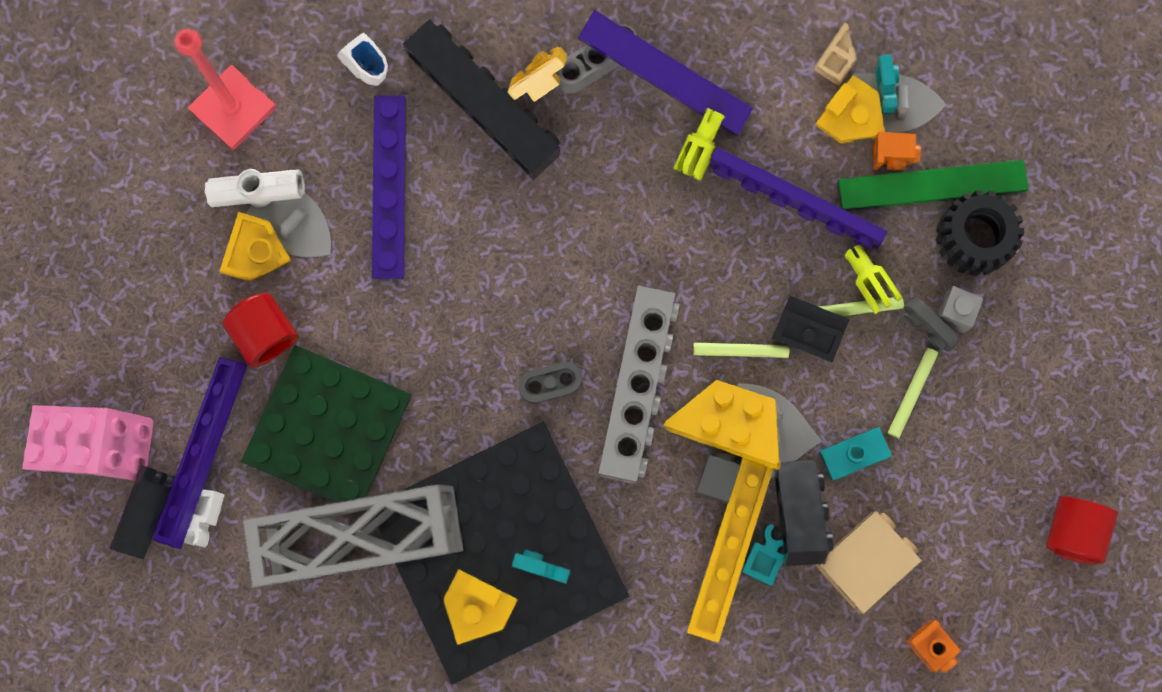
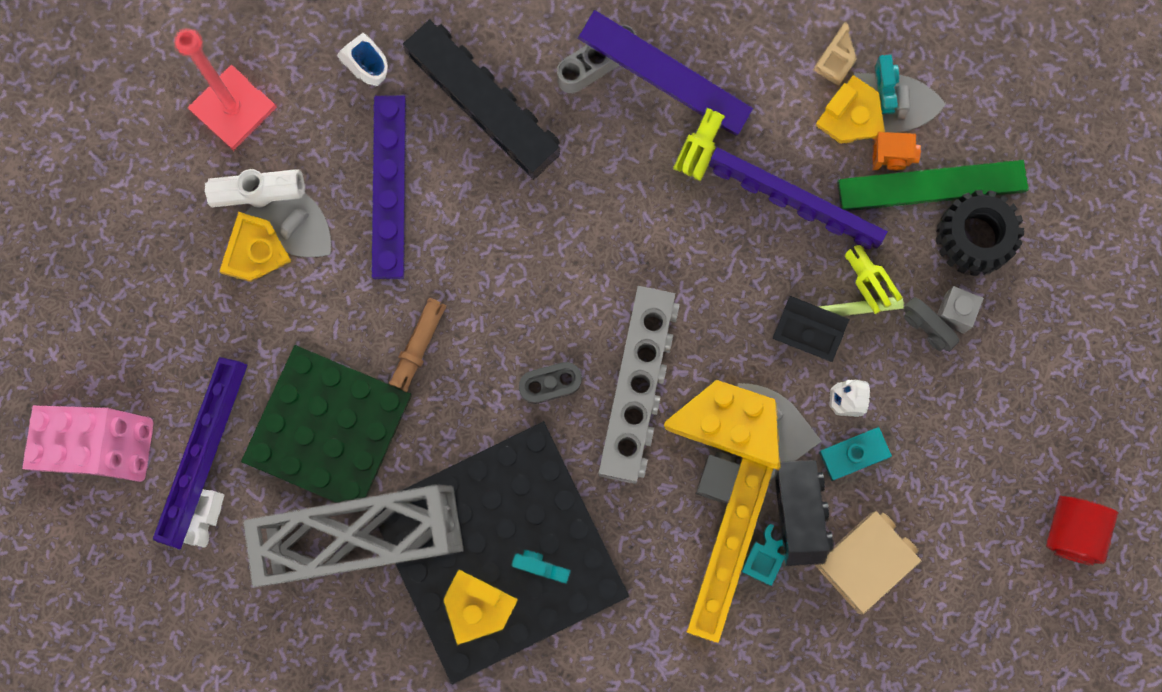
black hinge [109,465,175,560] -> none
red piece [222,293,299,368] -> none
yellow plate [508,47,567,102] -> none
yellowish green bar [693,343,789,358] -> none
yellowish green bar [887,348,938,439] -> none
orange brick [906,620,961,673] -> none
none -> medium nougat pin [388,298,447,392]
none -> white rock [829,380,870,417]

